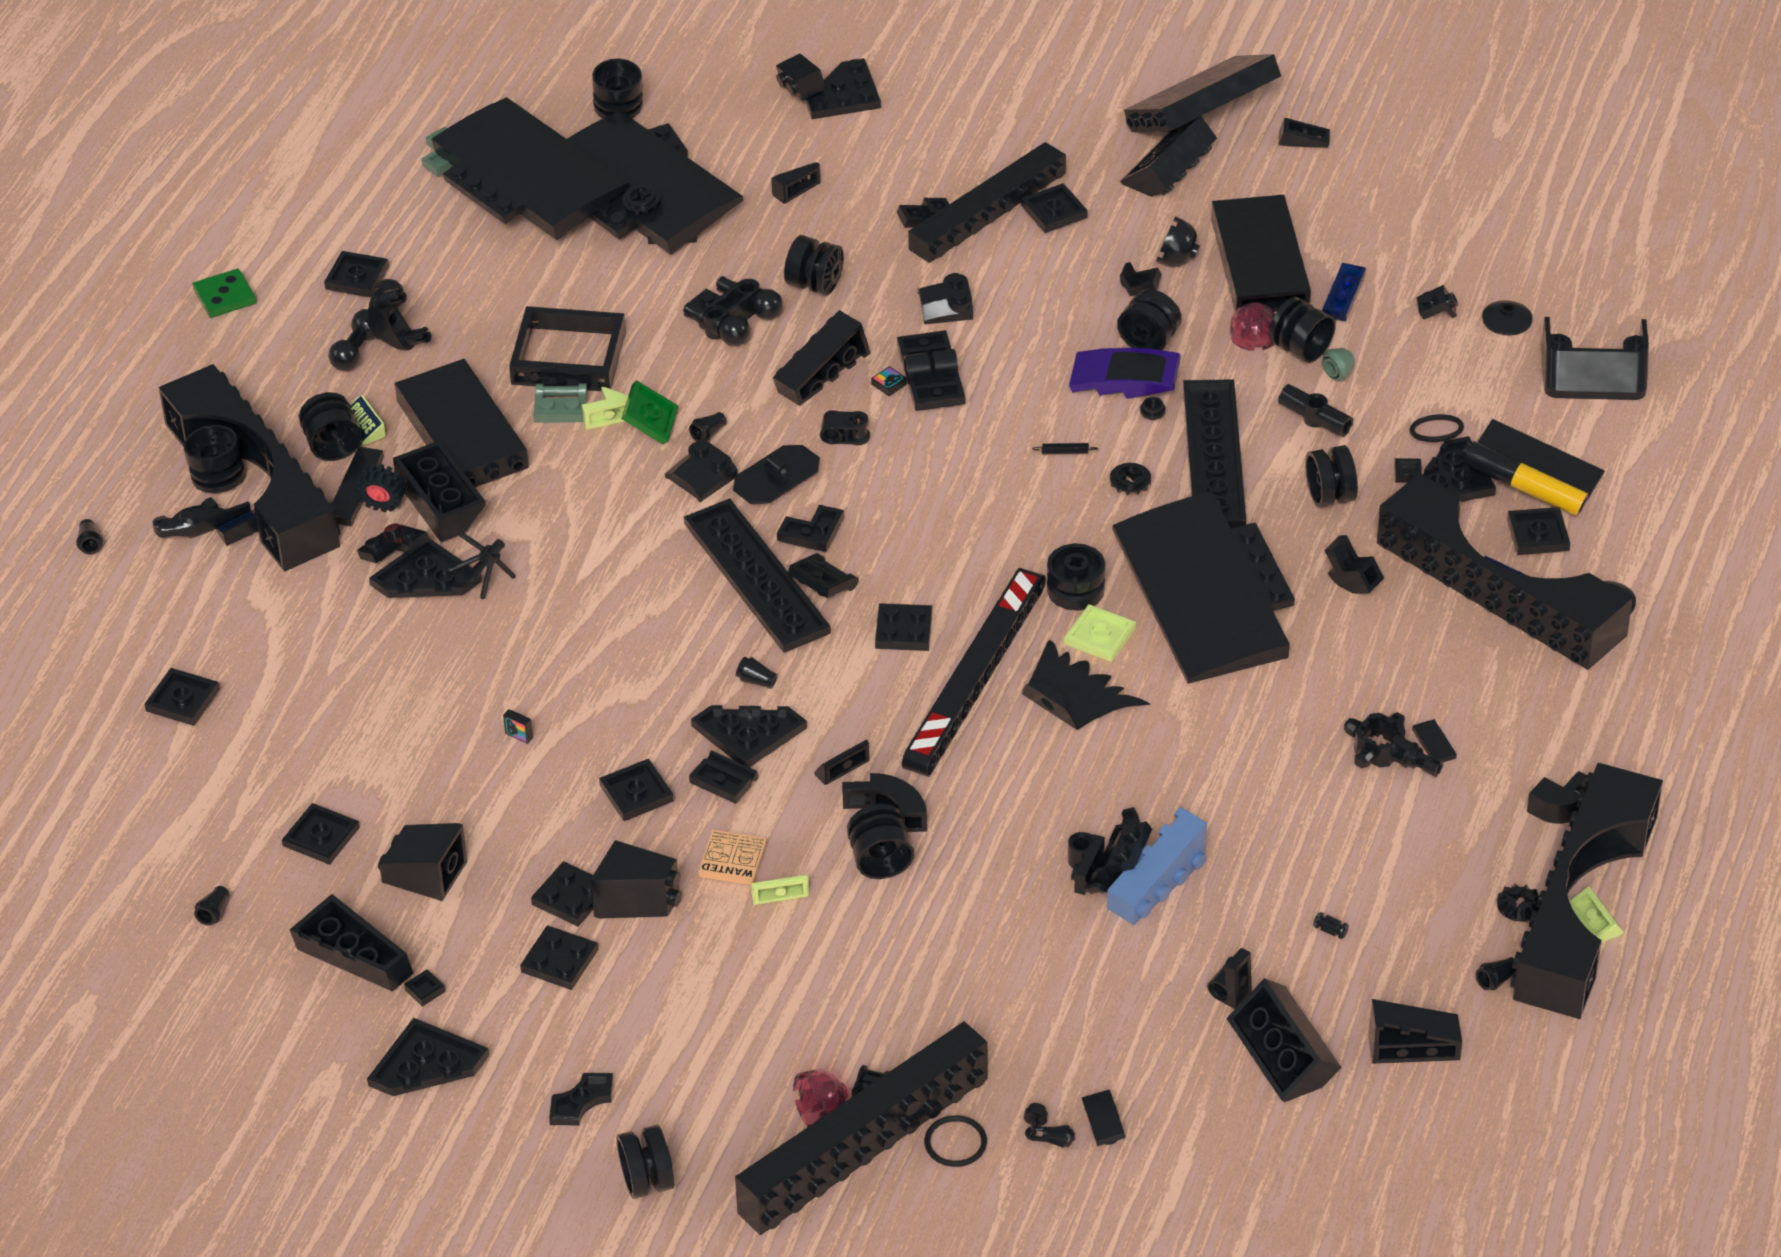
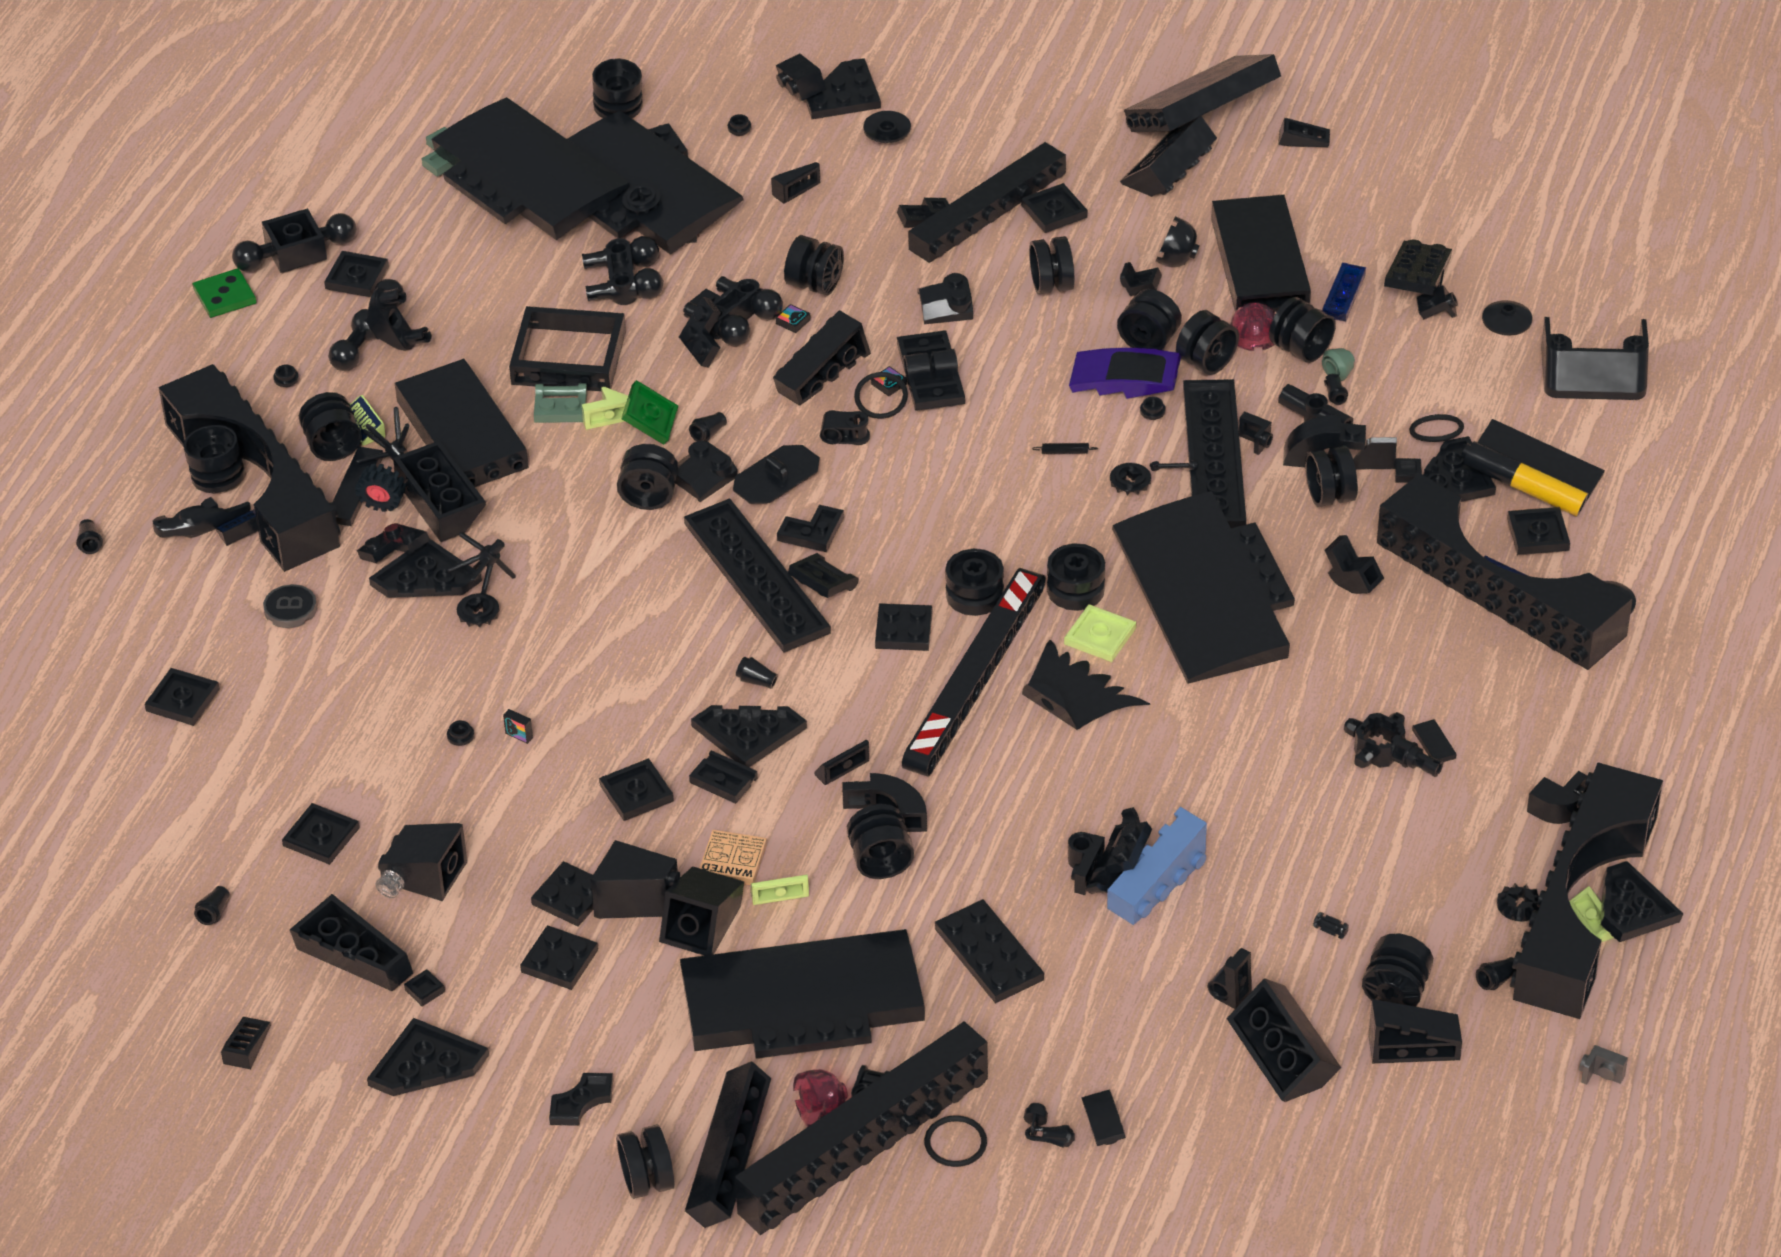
none -> black slope [221,1017,271,1070]
none -> black brick [232,208,357,273]
none -> tile [263,584,317,628]
none -> black plate [273,364,299,387]
none -> black plant [356,407,410,464]
none -> clear bush [375,870,404,898]
none -> black plate [447,720,474,746]
none -> black gear [457,593,500,628]
none -> black piece [582,236,664,305]
none -> black wheel [617,444,678,510]
none -> black slope [659,866,744,956]
none -> black plate [679,297,721,368]
none -> black slope [680,929,925,1059]
none -> black brick [685,1061,771,1228]
none -> black plate [727,114,751,136]
none -> black tile [776,304,811,333]
none -> black tyre [854,372,908,419]
none -> black dish [863,111,911,143]
none -> black plate [935,899,1044,1004]
none -> black wheel [945,548,1004,616]
none -> black wheel [1029,236,1075,295]
none -> black hinge [1149,460,1199,471]
none -> black wheel [1176,310,1239,375]
none -> black bracket [1239,411,1273,455]
none -> black arch [1283,415,1366,468]
none -> black pin [1324,374,1348,405]
none -> black slope [1353,437,1397,470]
none -> black wheel [1362,933,1434,1007]
none -> black plate [1384,239,1452,295]
none -> flat silver bracket [1579,1045,1628,1085]
none -> black plate [1600,861,1684,942]

